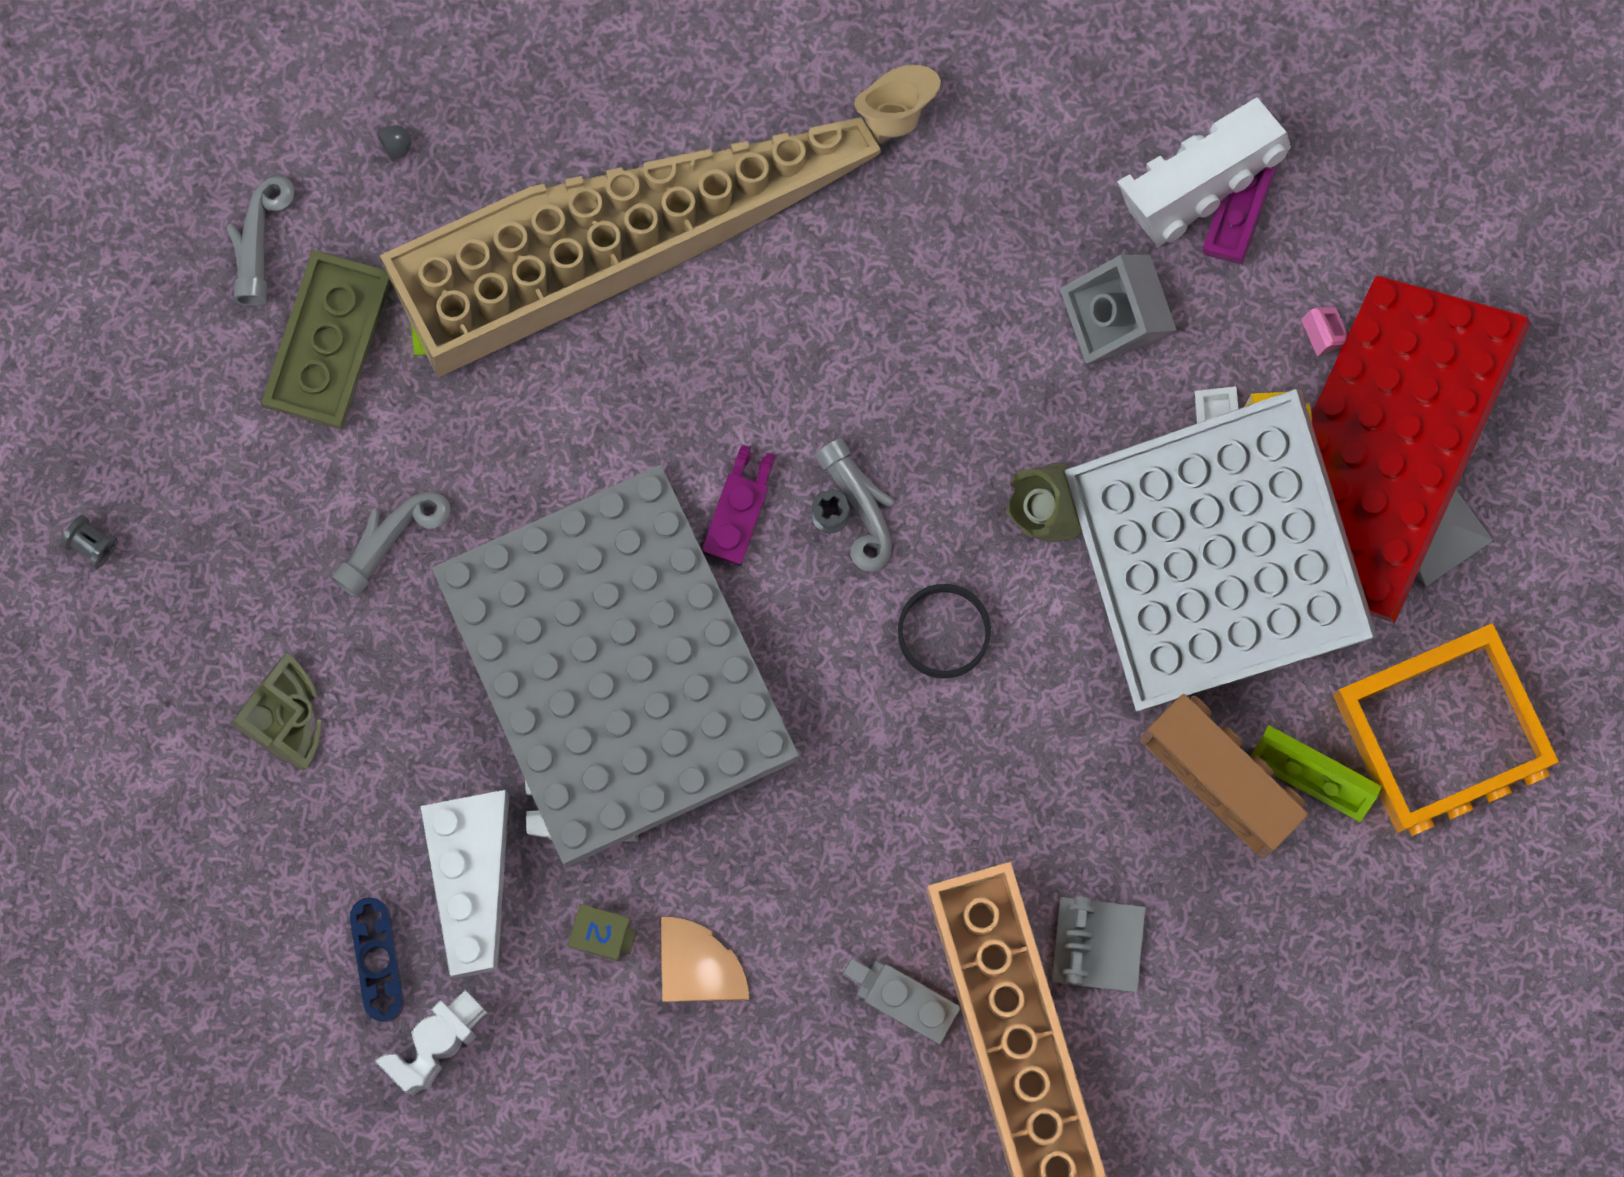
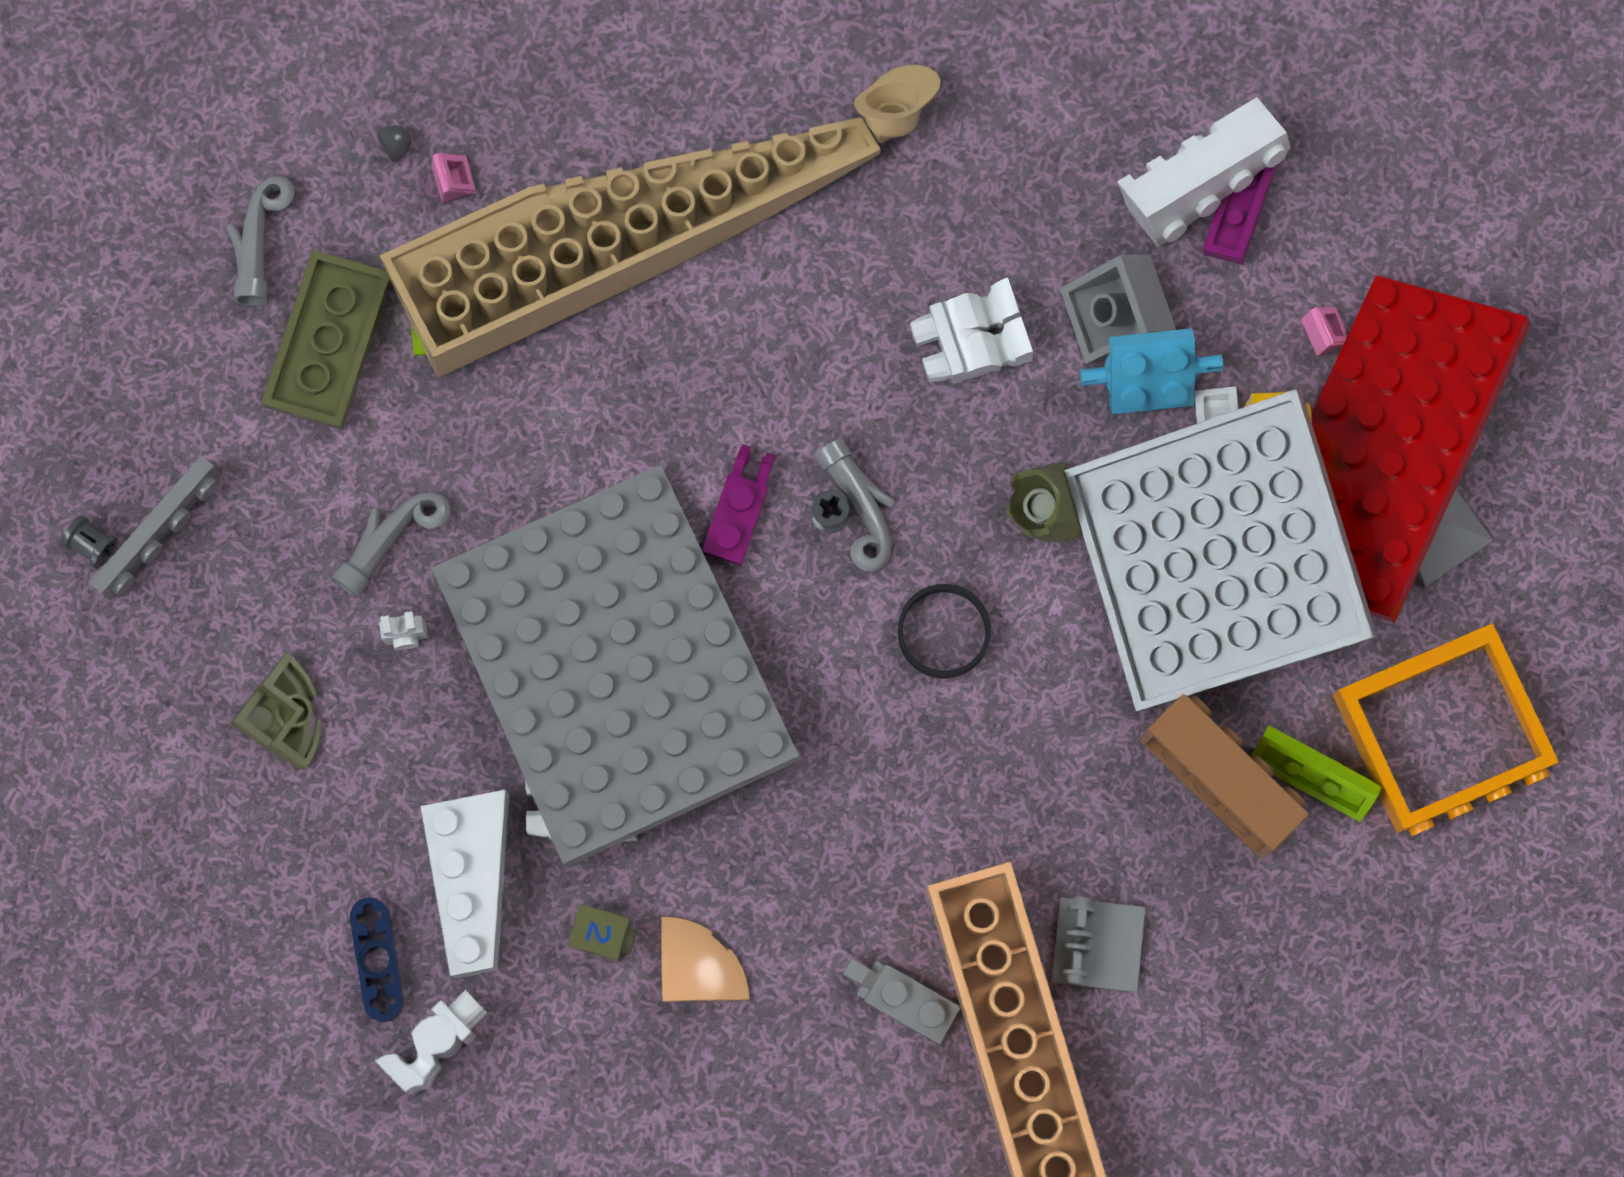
none -> light grey plate [89,456,220,600]
none -> white plate [379,611,428,650]
none -> bright pink slope [431,153,477,203]
none -> white hips [910,277,1033,384]
none -> medium azure plate [1080,328,1223,414]

